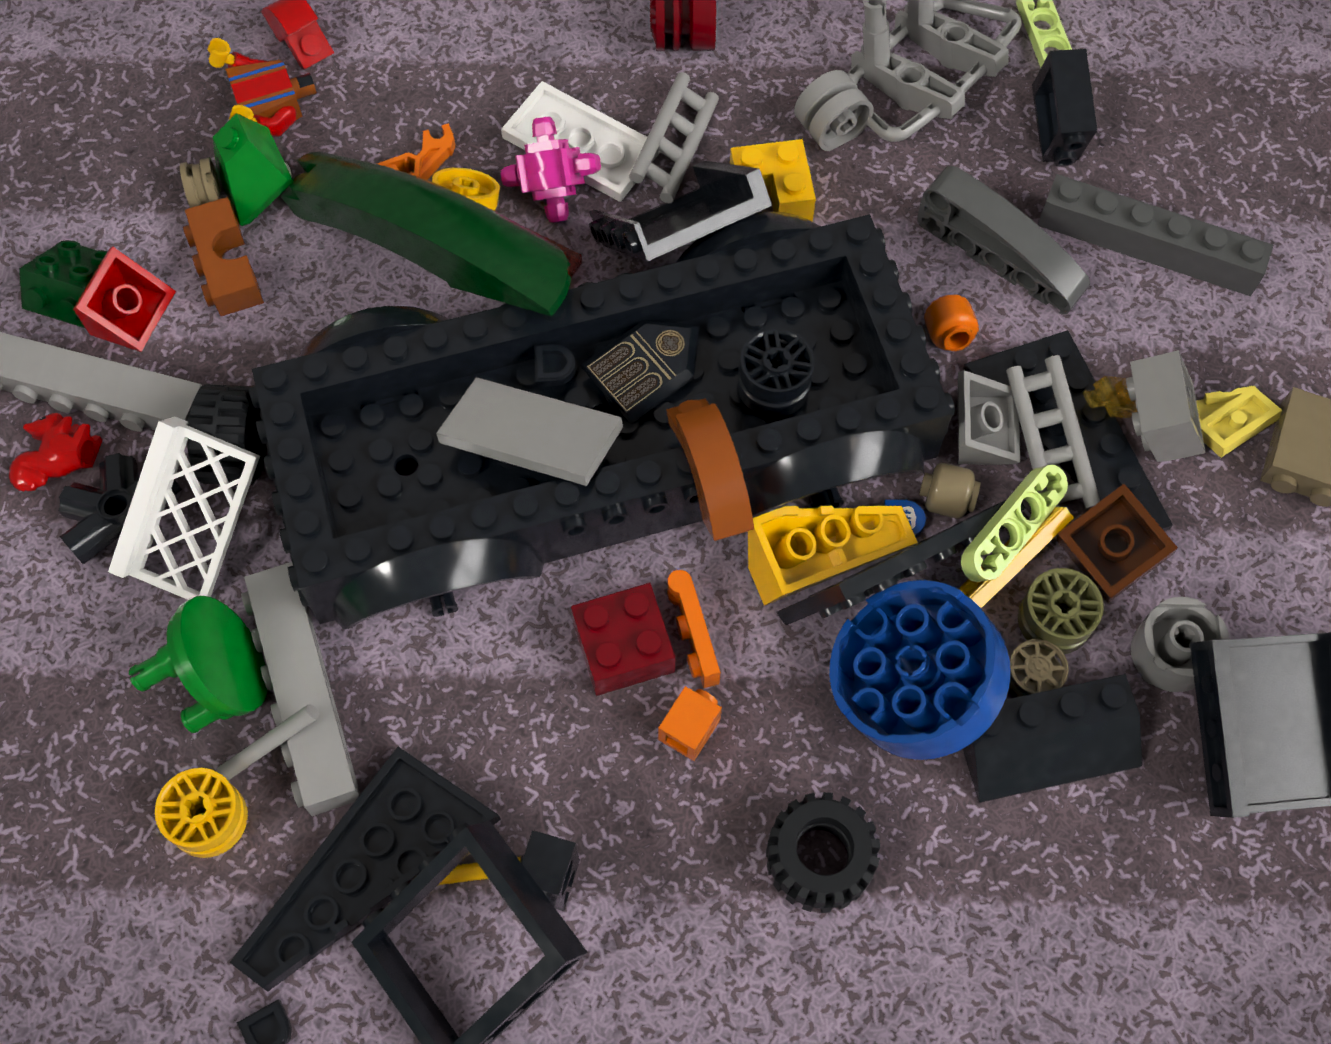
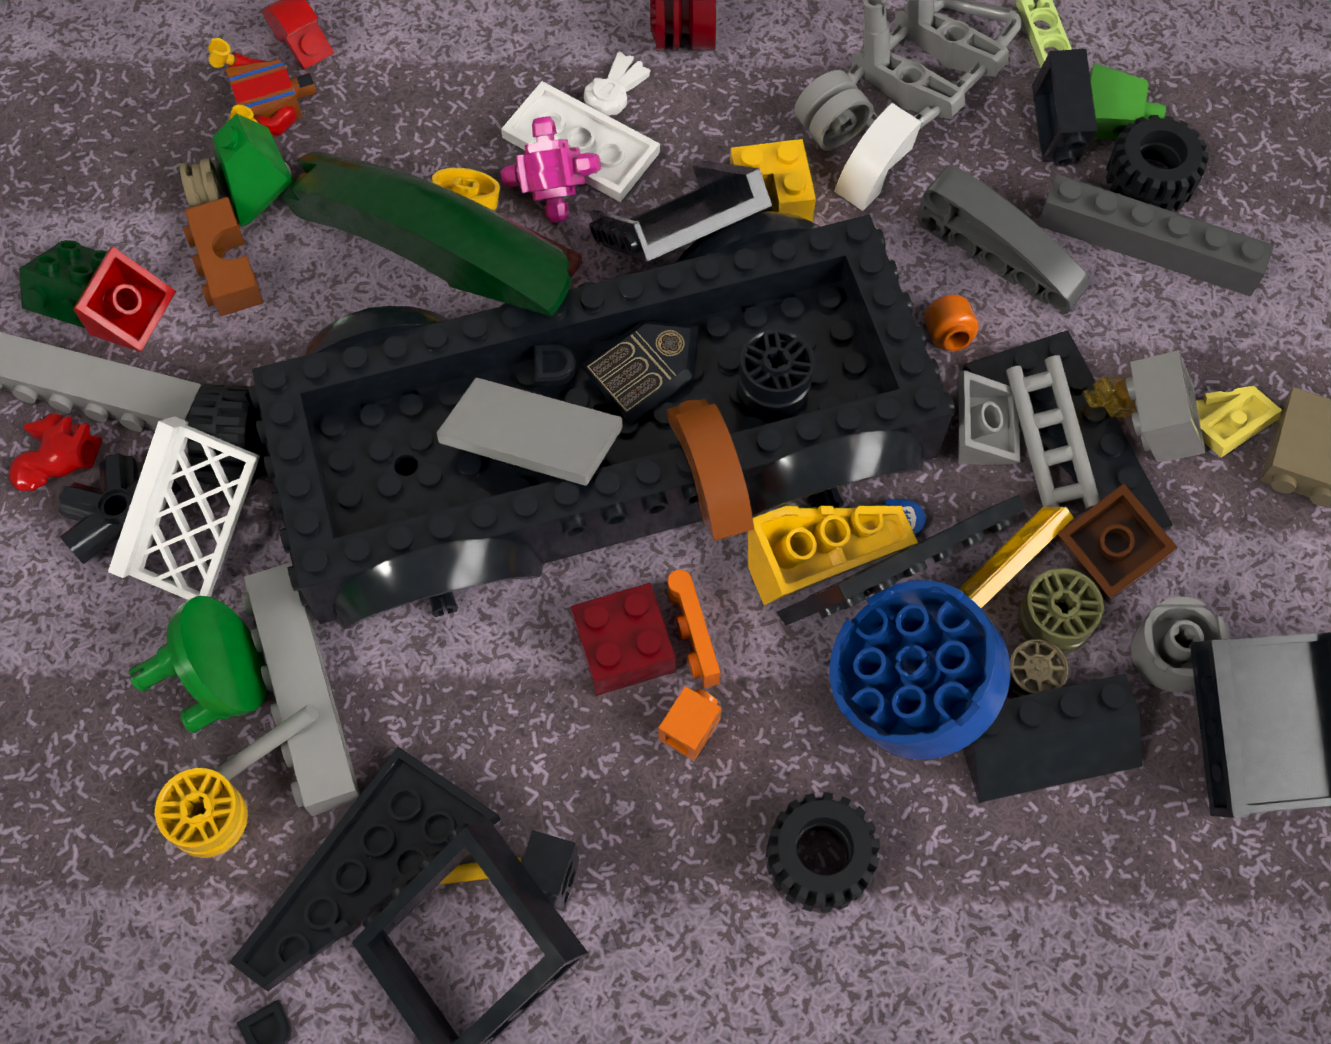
orange piece [377,123,456,180] -> none
light grey bar [629,72,719,203] -> none
dark tan head [919,463,981,519] -> none
yellowish green beam [961,465,1068,582] -> none
none -> white piece [584,51,650,115]
none -> white brick [834,103,921,211]
none -> bright green torso [1090,64,1166,139]
none -> black tyre [1106,115,1209,211]

